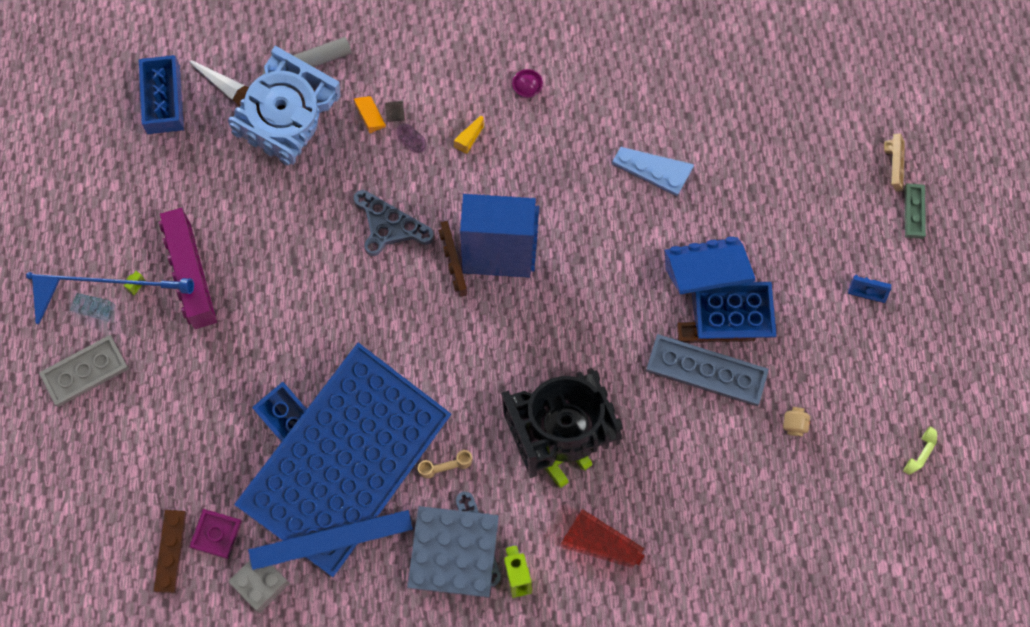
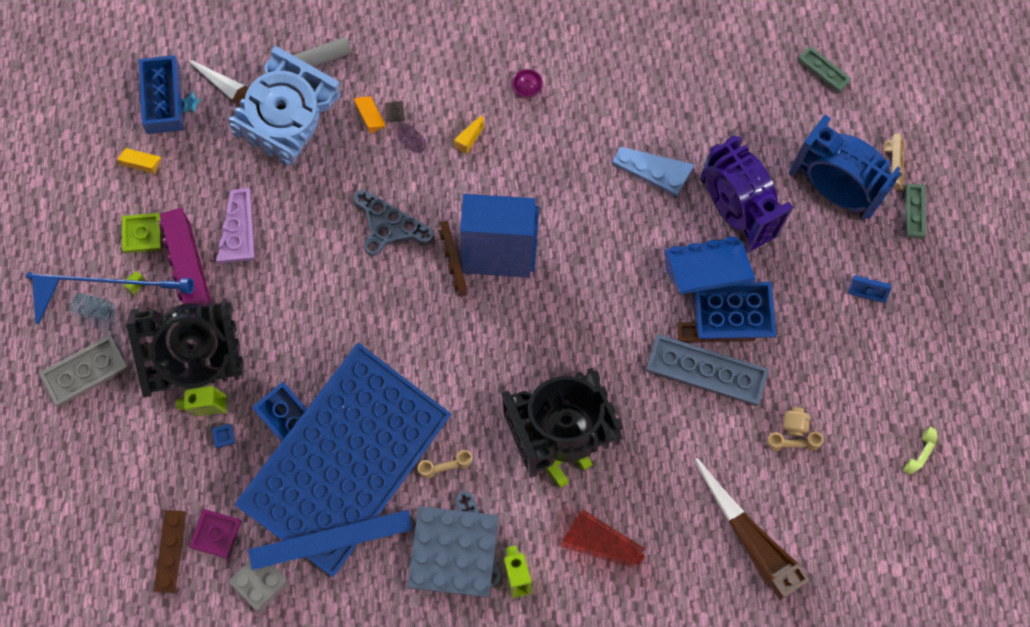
none -> yellow slope [117,148,161,174]
none -> lime plate [122,213,162,254]
none -> black brick [126,298,244,398]
none -> lime torso [176,386,226,416]
none -> medium azure piece [183,92,201,112]
none -> blue plate [211,423,236,449]
none -> lavender wing [216,188,255,264]
none -> reddish brown plate [694,458,810,600]
none -> dark purple brick [700,135,793,253]
none -> tan bar [767,432,824,451]
none -> blue brick [788,114,902,220]
none -> sand green plate [797,46,851,94]

